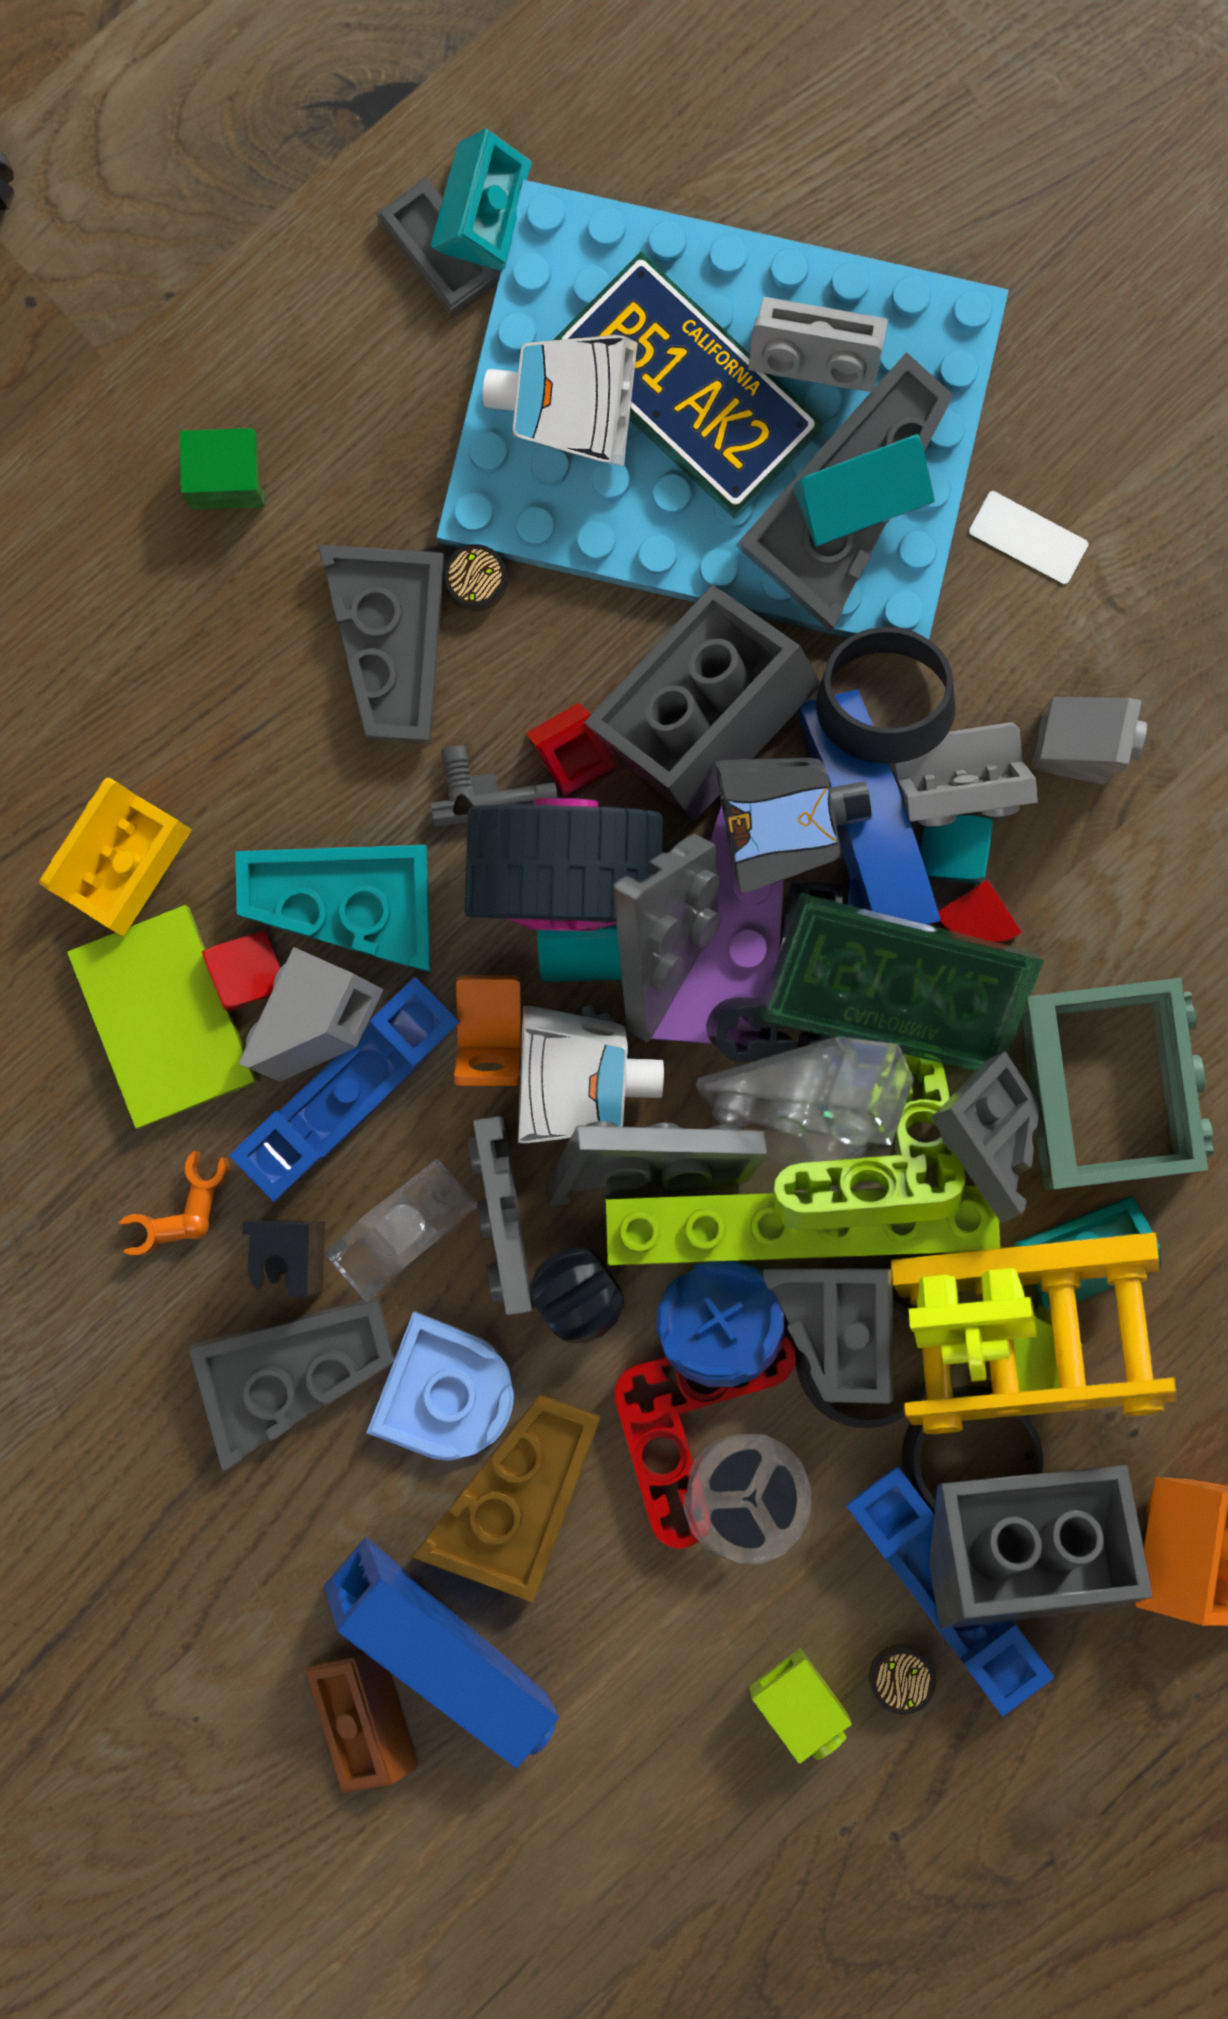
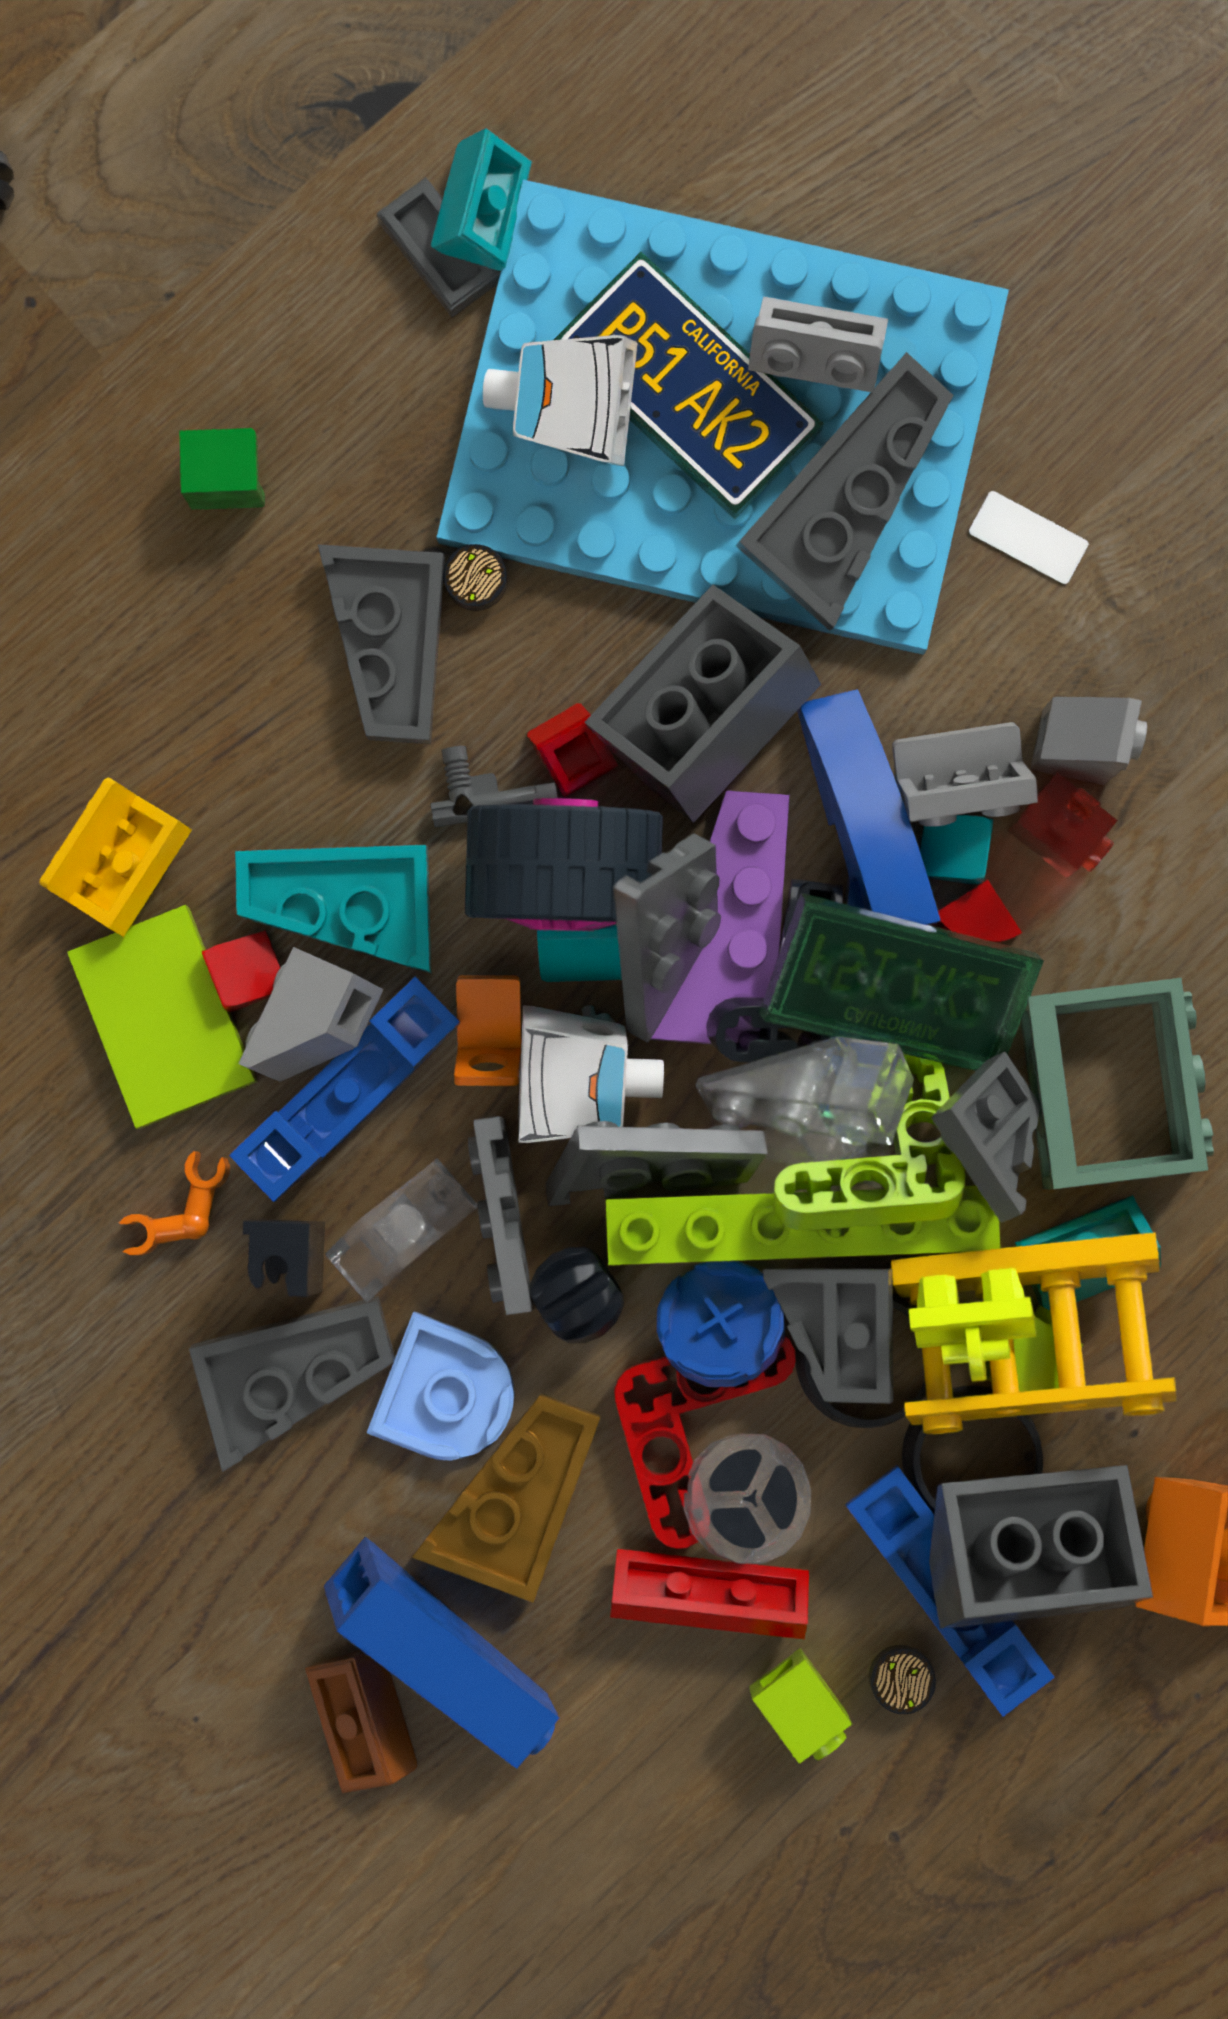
torso [714,758,872,893] -> none
teal slope [792,434,935,547] -> none
black tyre [816,627,956,764] -> none
none -> red plate [610,1549,809,1640]
none -> clear red brick [1008,773,1118,878]

